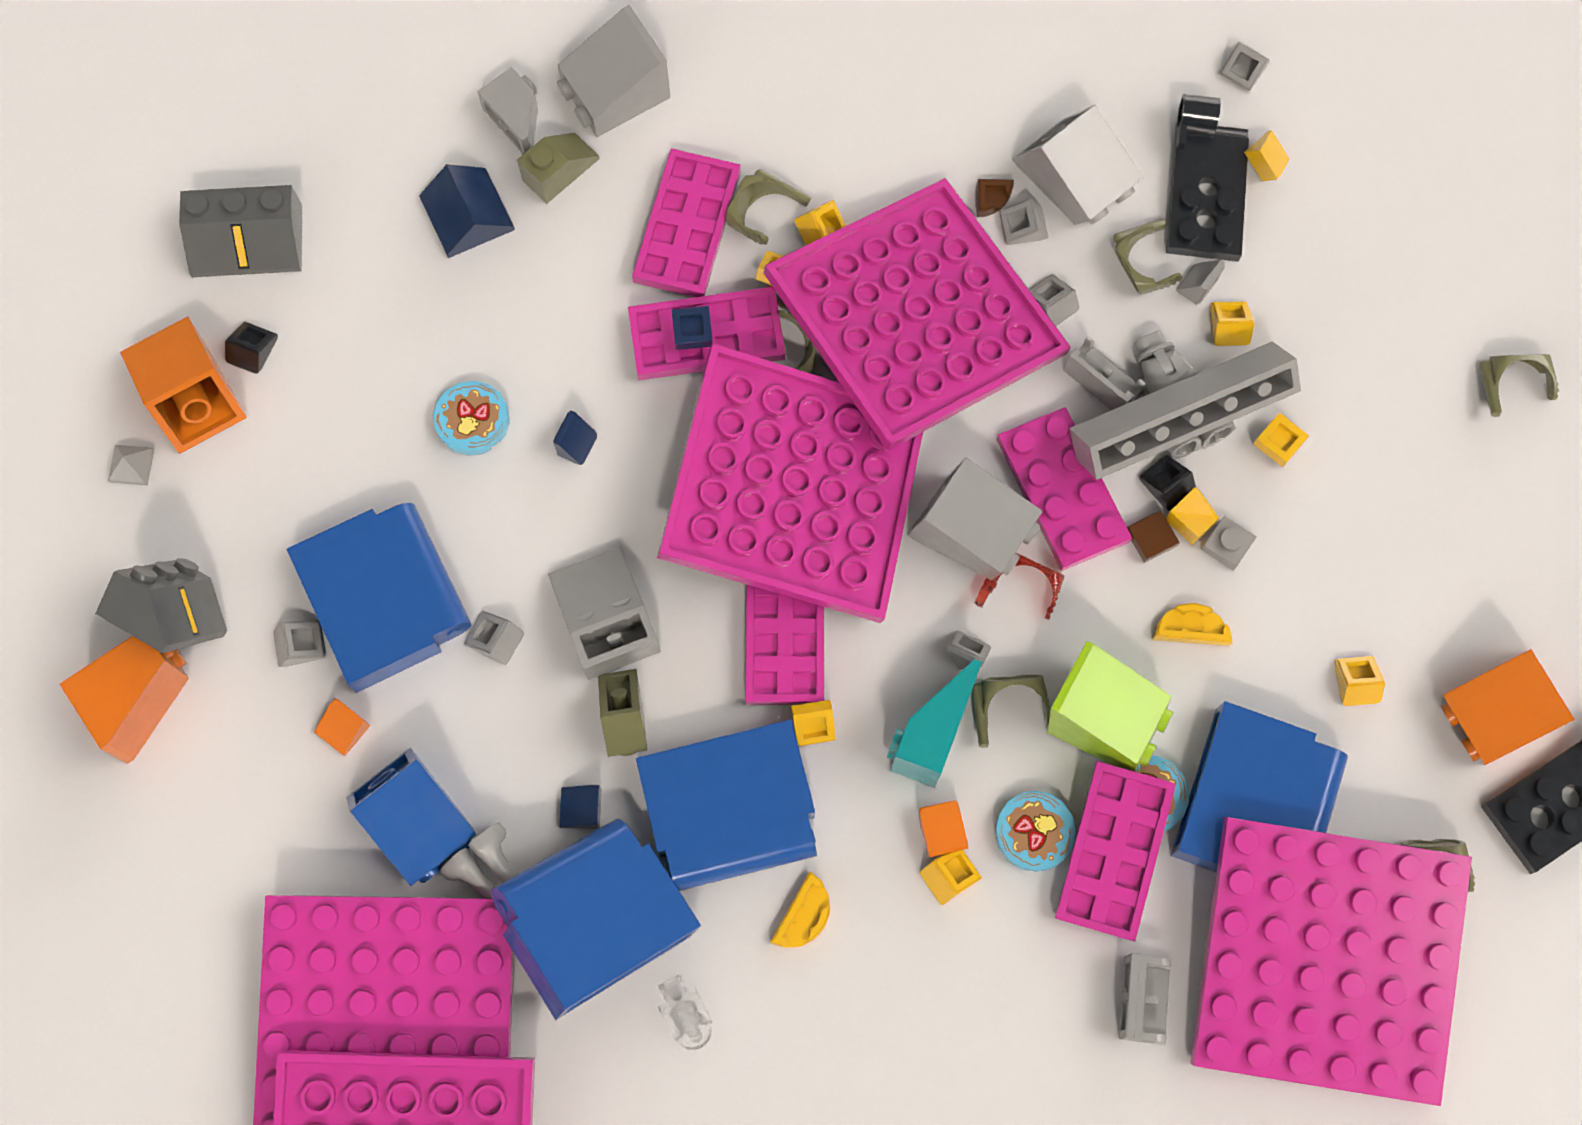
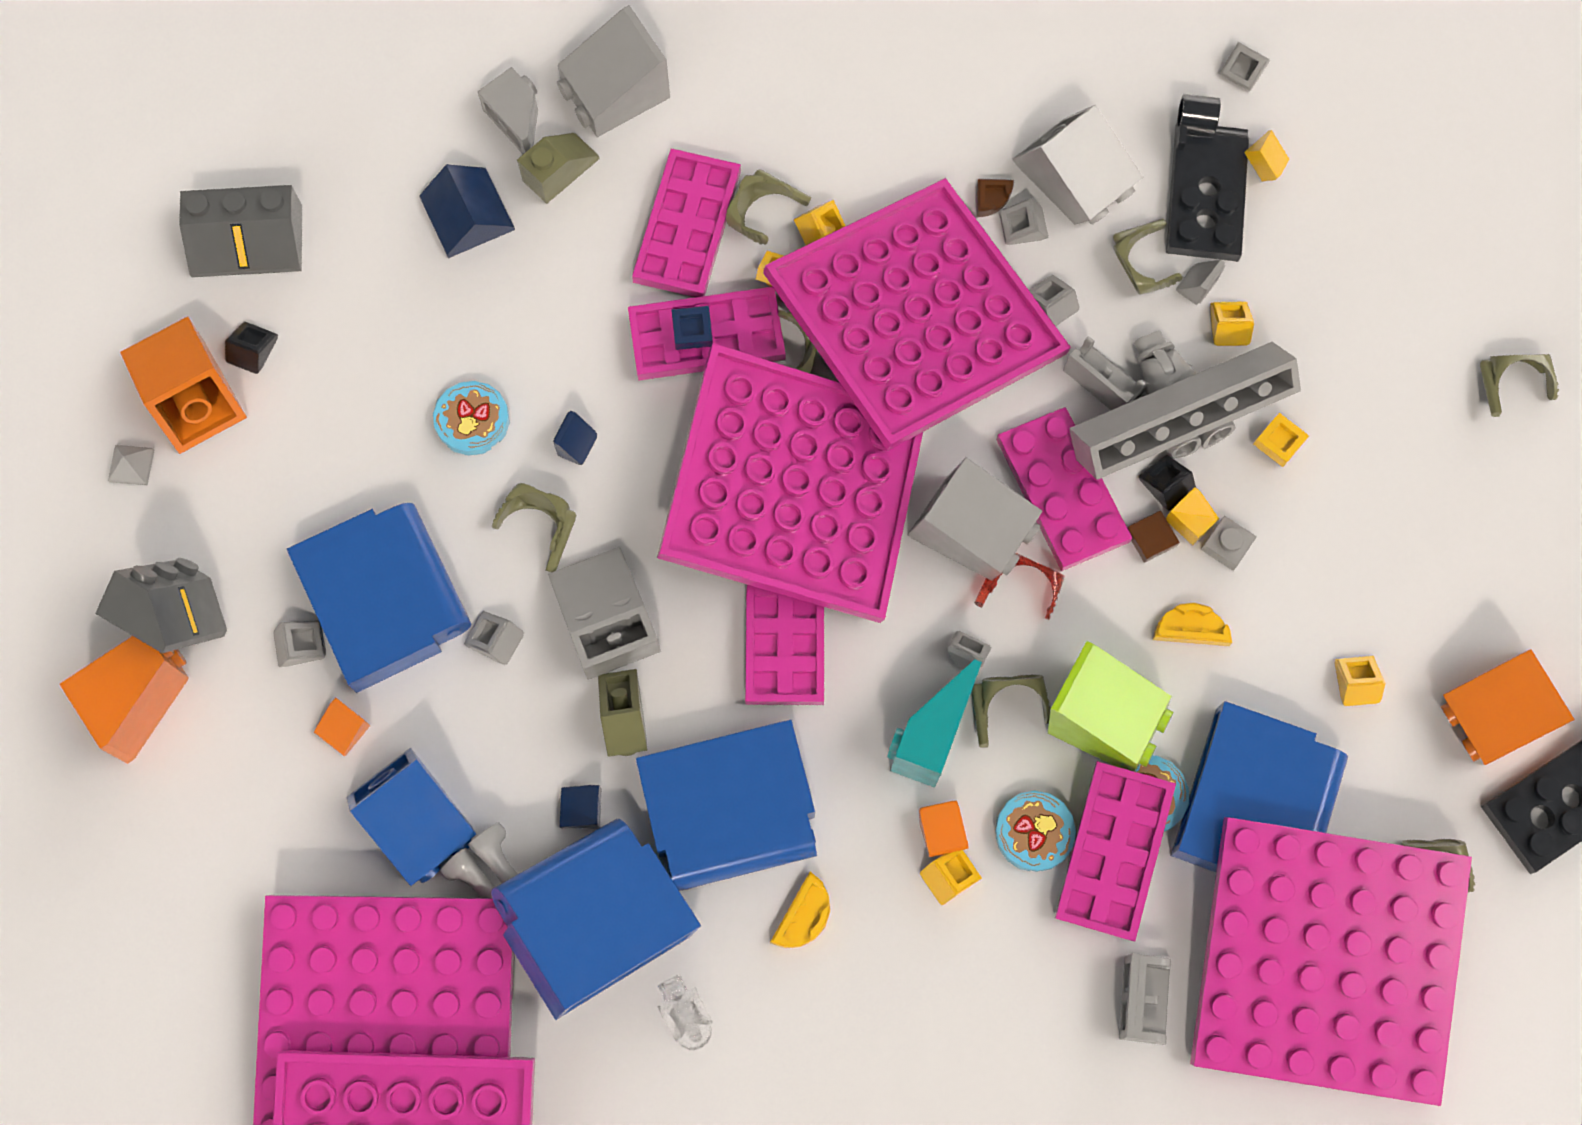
yellow plate [791,700,836,746] -> none
none -> olive helmet [492,483,577,572]

